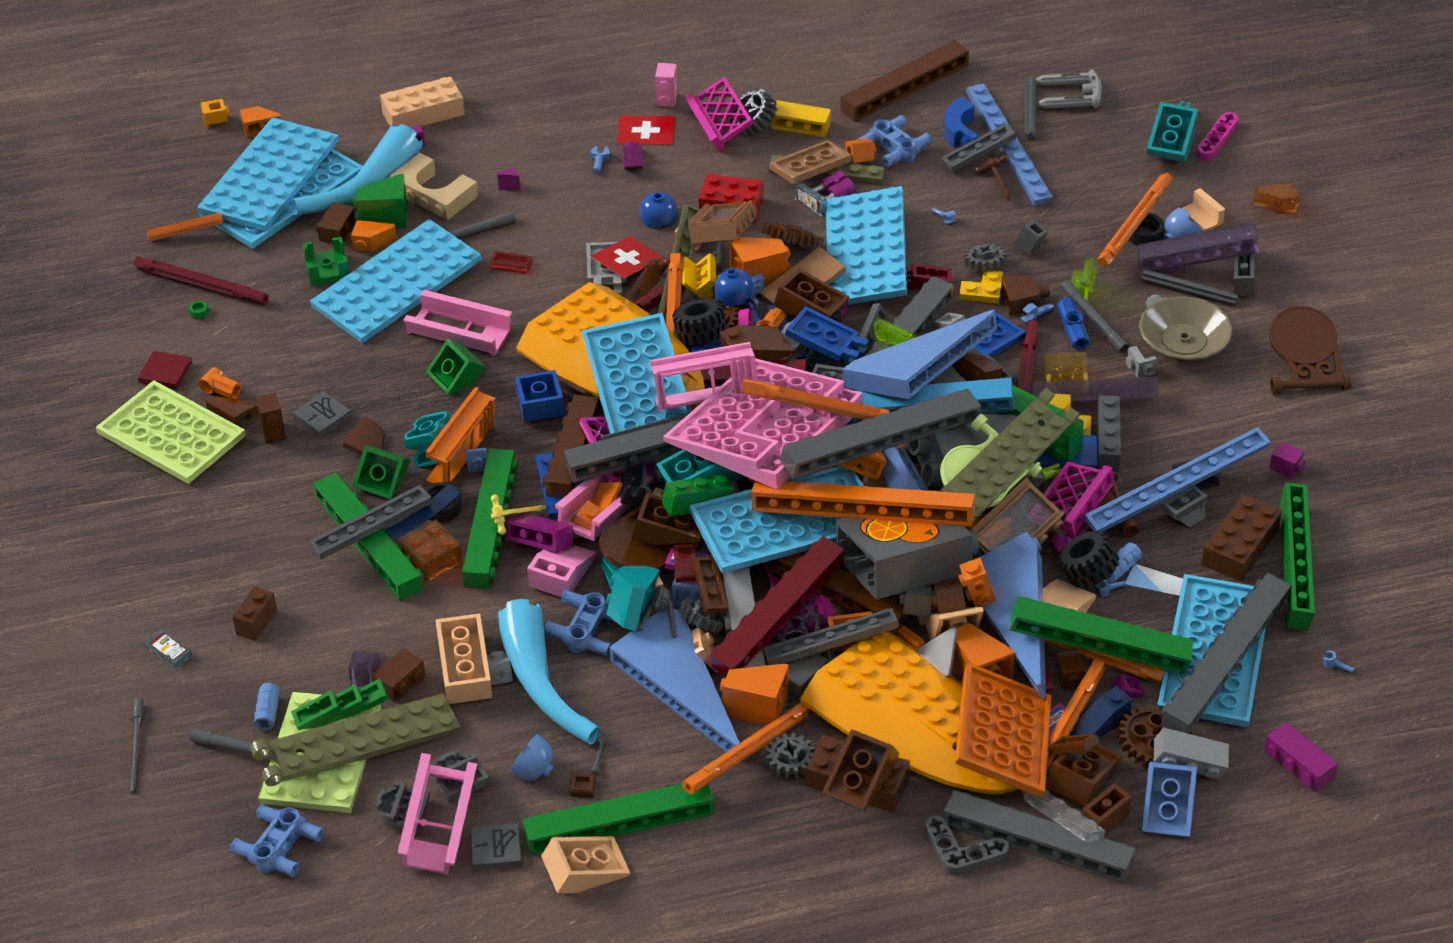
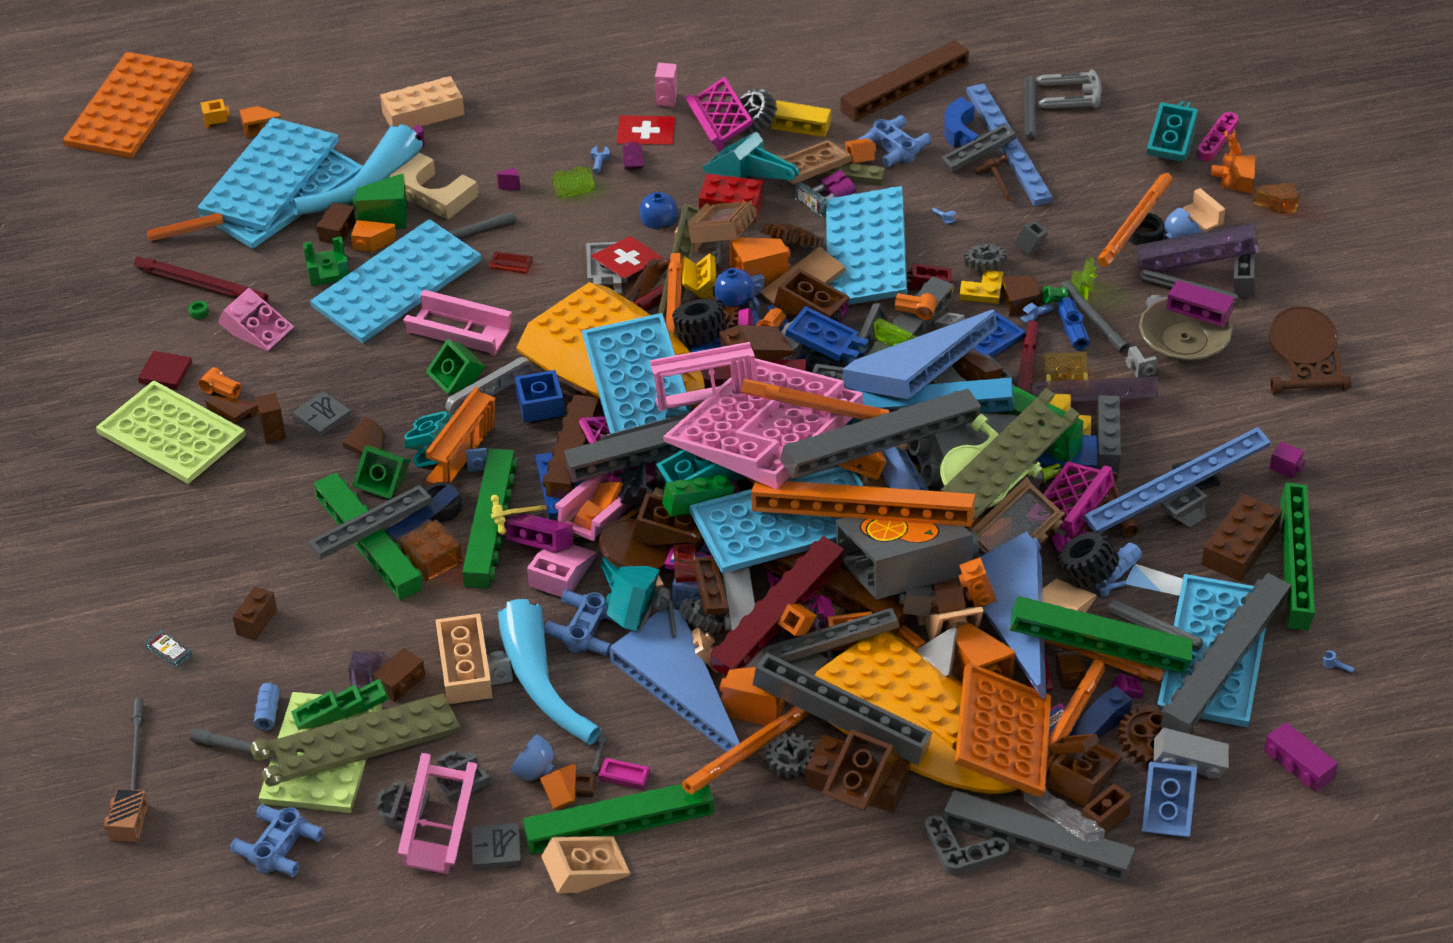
none -> orange plate [63,52,194,158]
none -> nougat brick [104,789,148,842]
none -> bright pink slope [218,288,294,351]
none -> light grey piece [445,357,532,415]
none -> orange slope [540,764,576,811]
none -> clear neon green bracket [551,166,595,198]
none -> dark pink tile [599,758,650,790]
none -> teal slope [702,131,799,181]
none -> dark grey brick [753,652,933,765]
none -> orange brick [778,604,817,636]
none -> orange piece [895,293,938,320]
none -> green bush [1042,285,1068,304]
none -> dark grey axle [1108,600,1204,651]
none -> magenta brick [1166,280,1234,327]
none -> orange torso [1211,130,1255,193]

